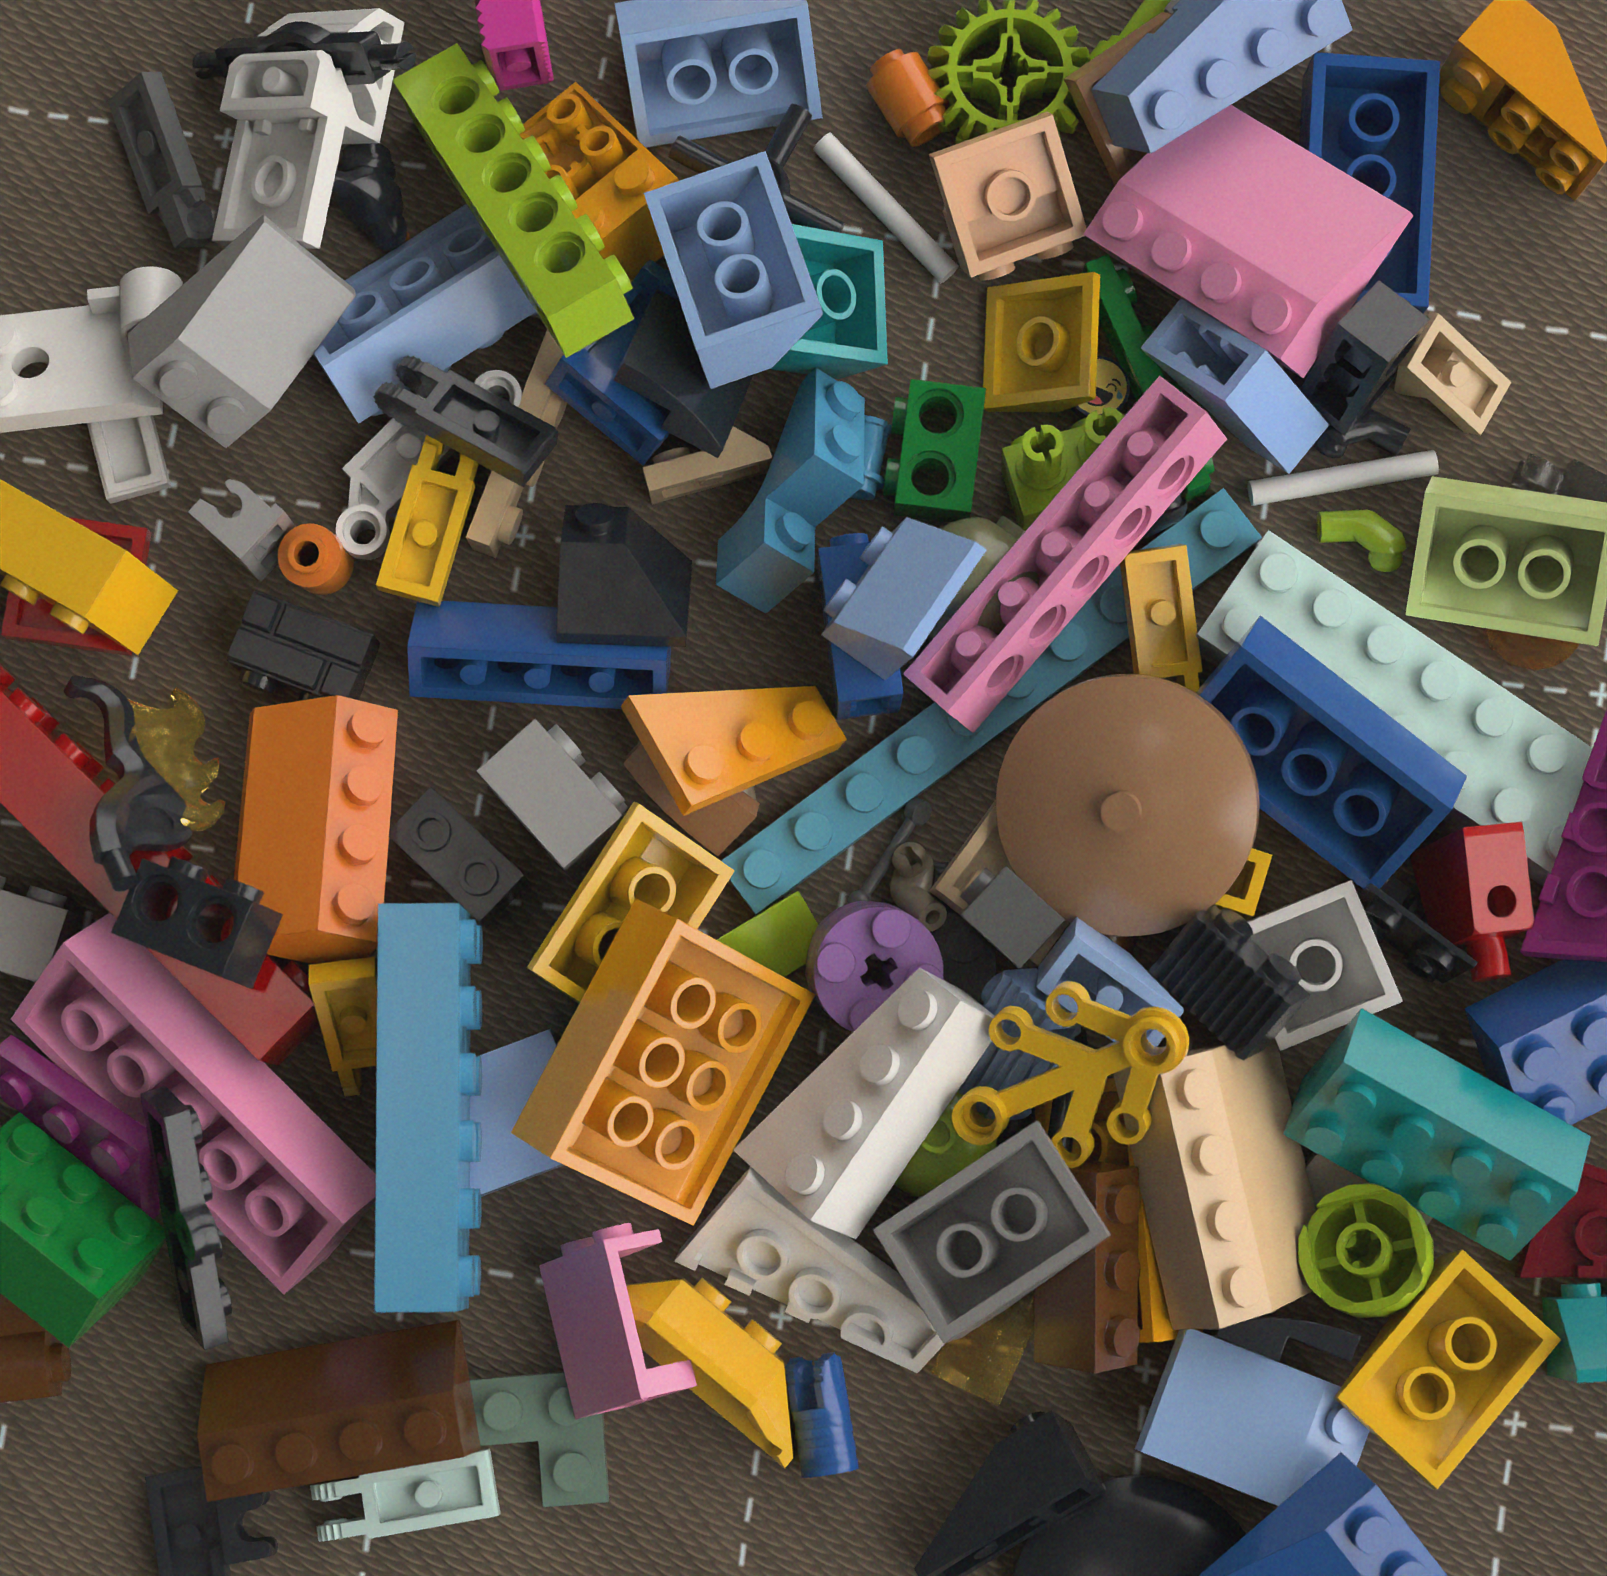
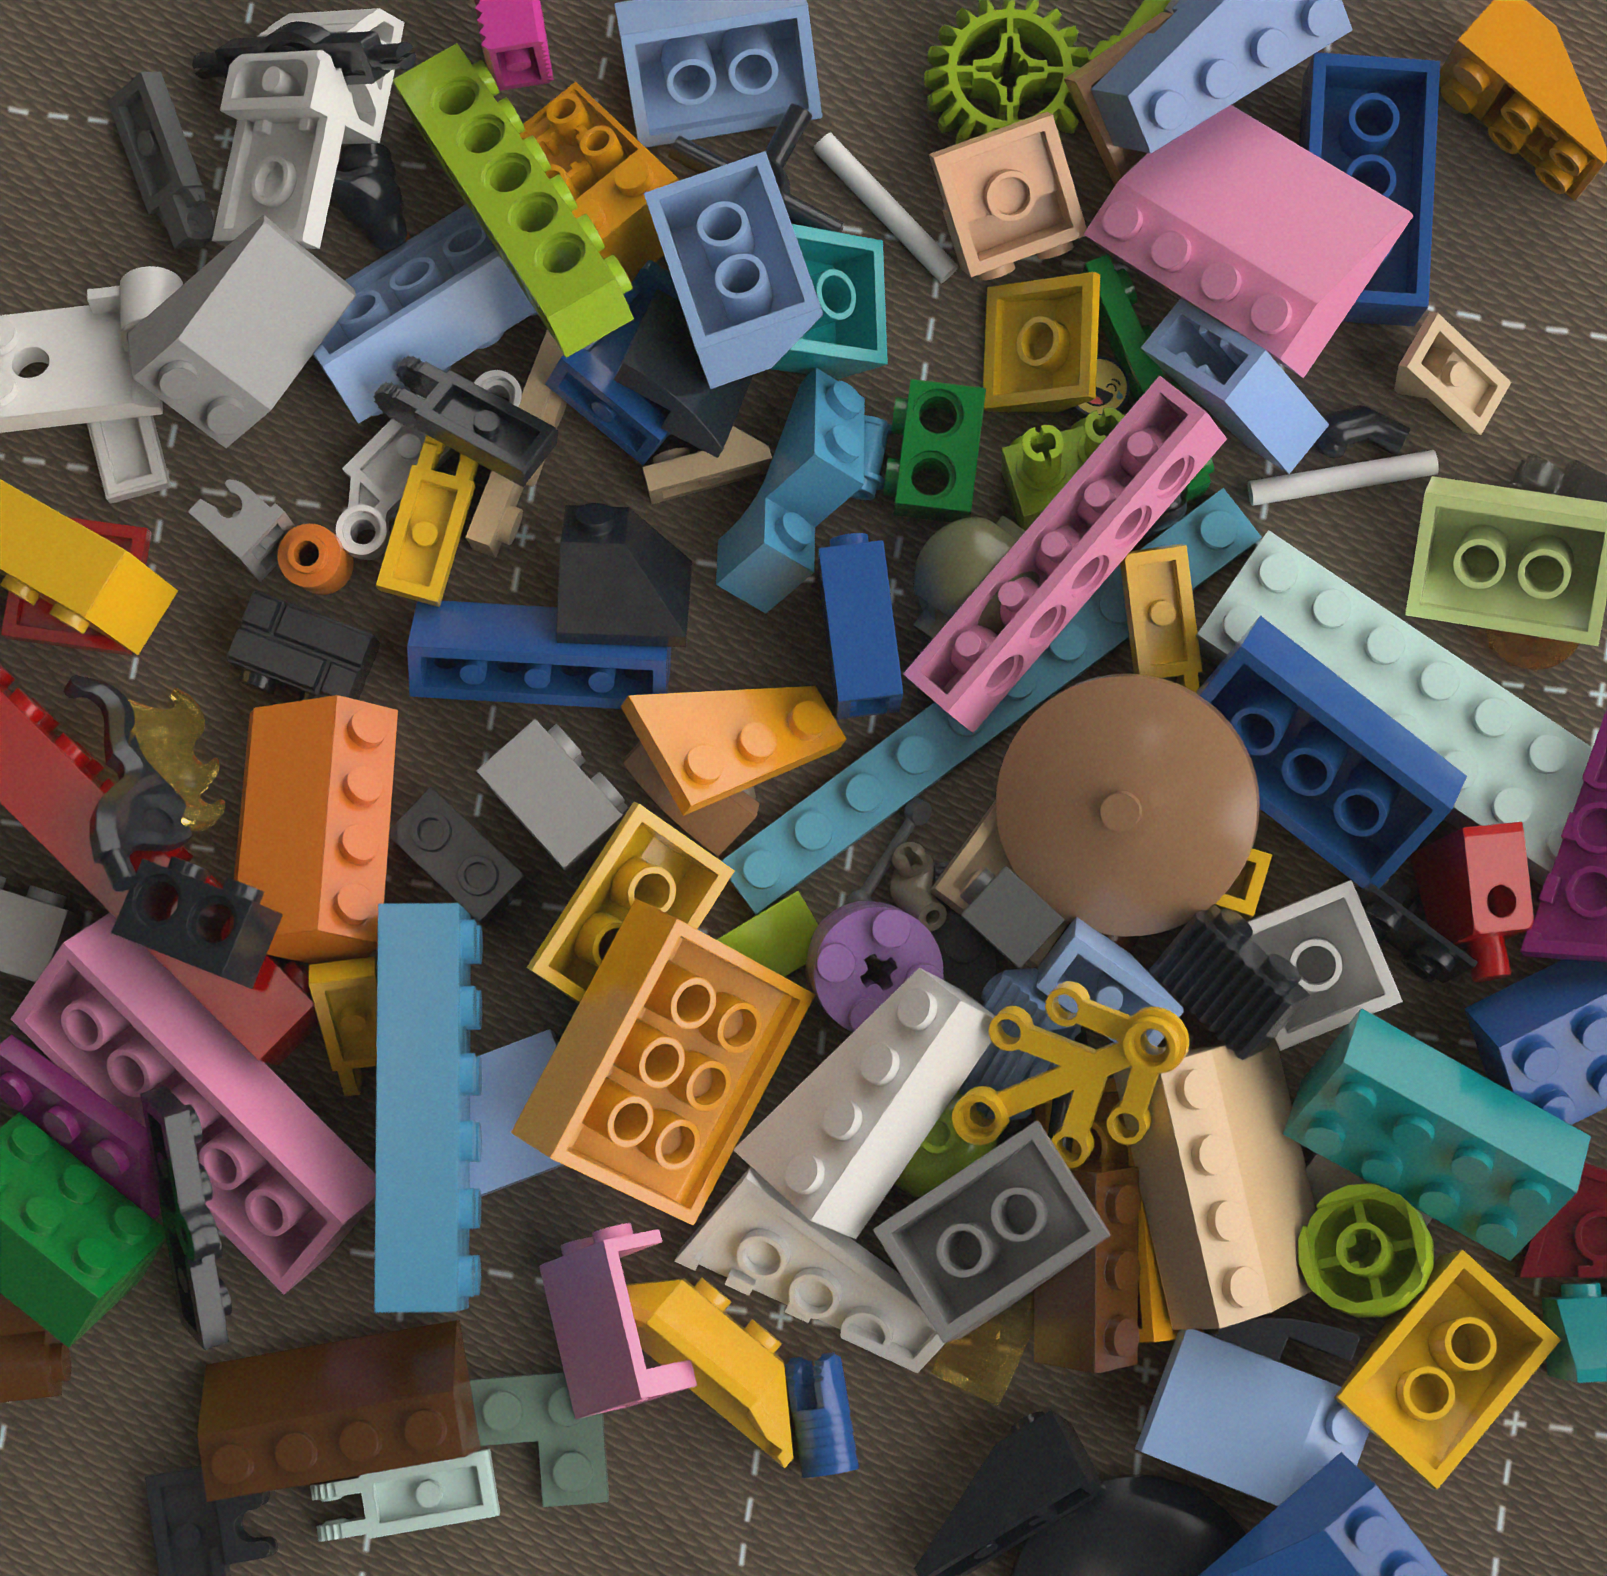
light blue slope [821,517,986,680] -> none
orange brick [866,49,949,147] -> none
black brick [1300,281,1430,436] -> none
lime arm [1316,509,1406,572] -> none

